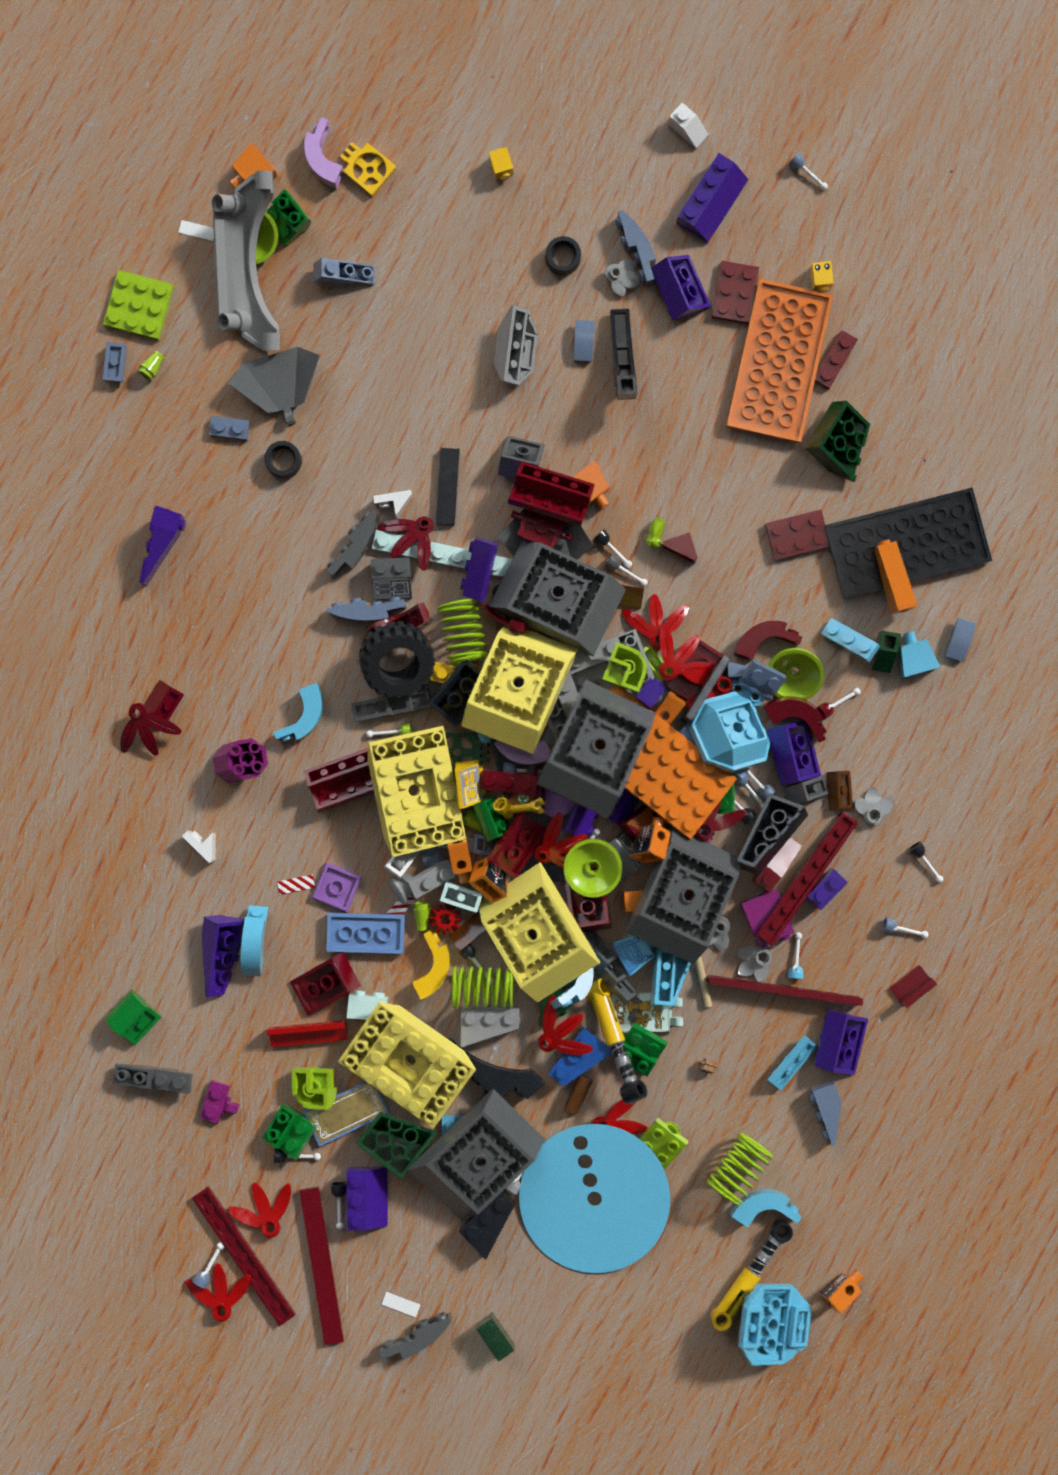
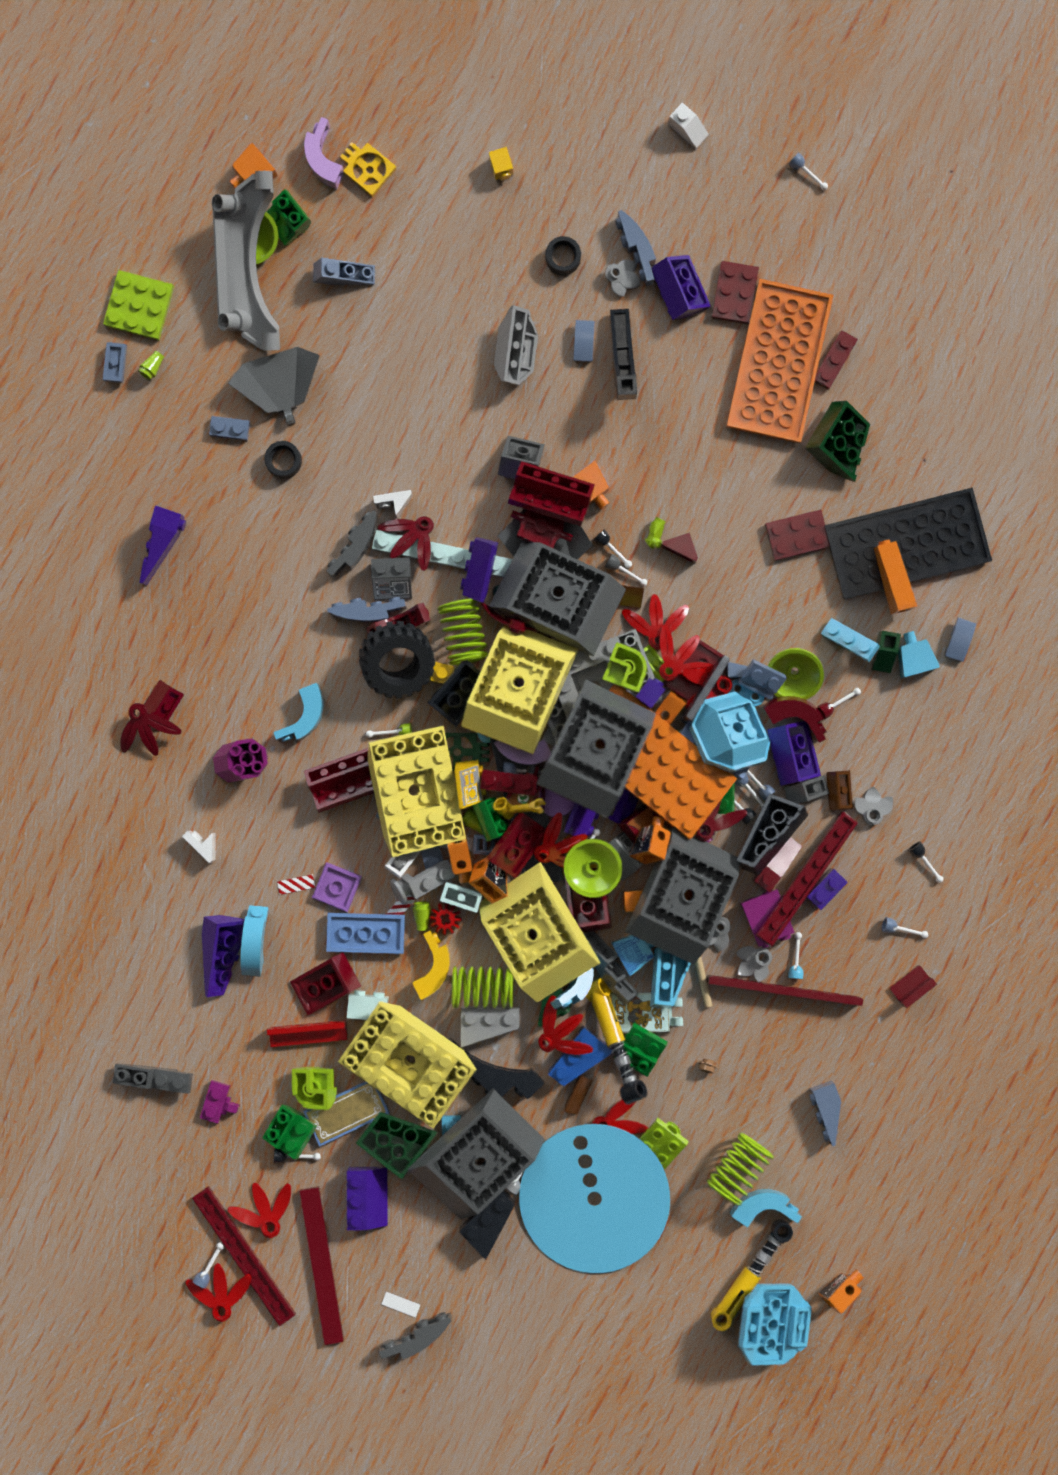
green brick [105,989,161,1045] -> none
white sticker [178,220,214,241] -> none
hinge [331,1182,346,1230] -> none
dark grey slope [351,688,432,722] -> none
black tile [436,448,460,525] -> none
reddish brown slope [449,912,486,951] -> none
black hinge [459,943,494,985] -> none
clear green piece [476,1312,515,1362] -> none
dark purple slope [676,153,749,243] -> none
dark red arch [733,621,803,661] -> none
medium azure plate [768,1035,818,1090] -> none
yellow brick [809,261,834,292] -> none
dark purple slope [814,1009,868,1075] -> none

